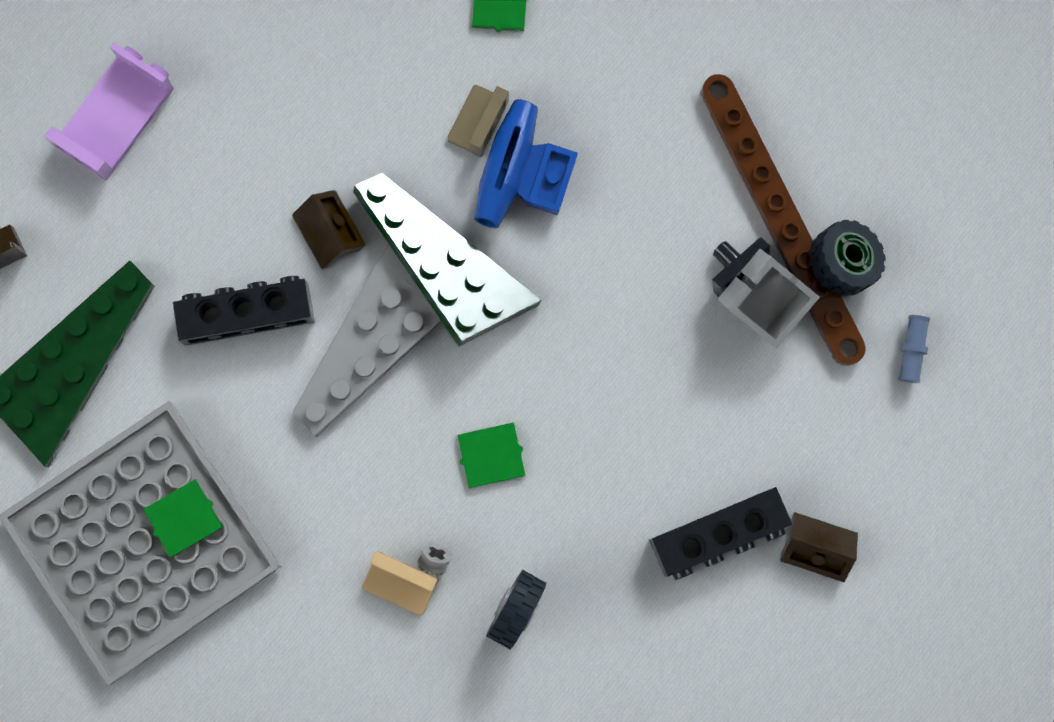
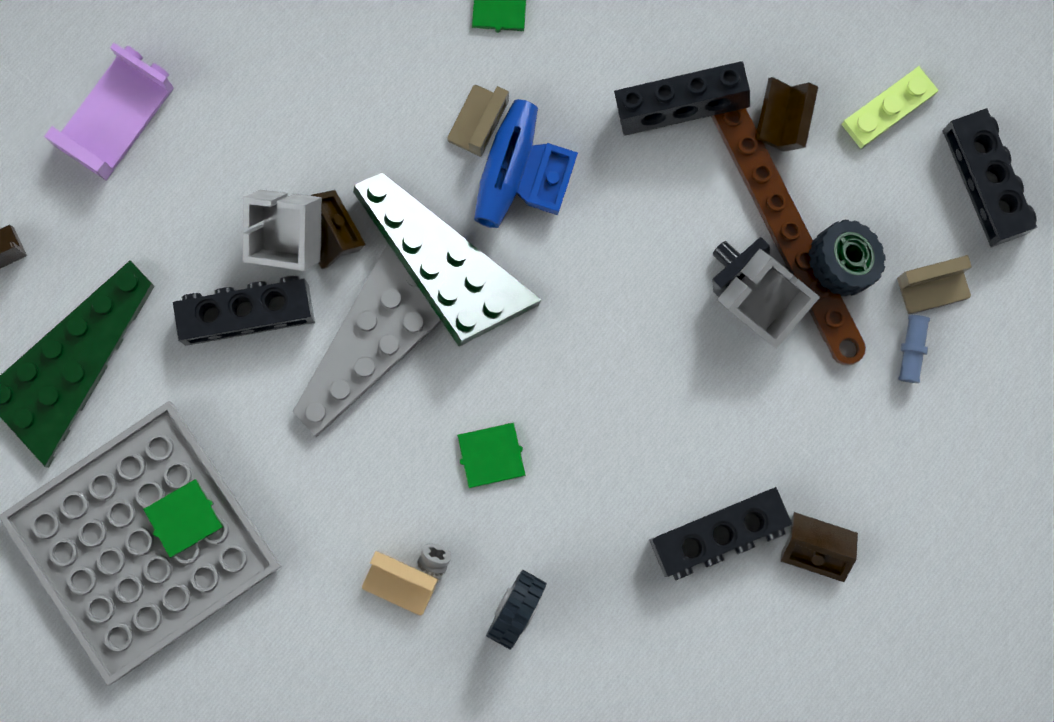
none -> light grey piece [243,189,322,271]
none -> black brick [614,61,750,136]
none -> dark brown panel [755,77,818,152]
none -> yellowish green plate [841,66,939,149]
none -> dark tan panel [897,255,972,314]
none -> black brick [942,108,1037,247]

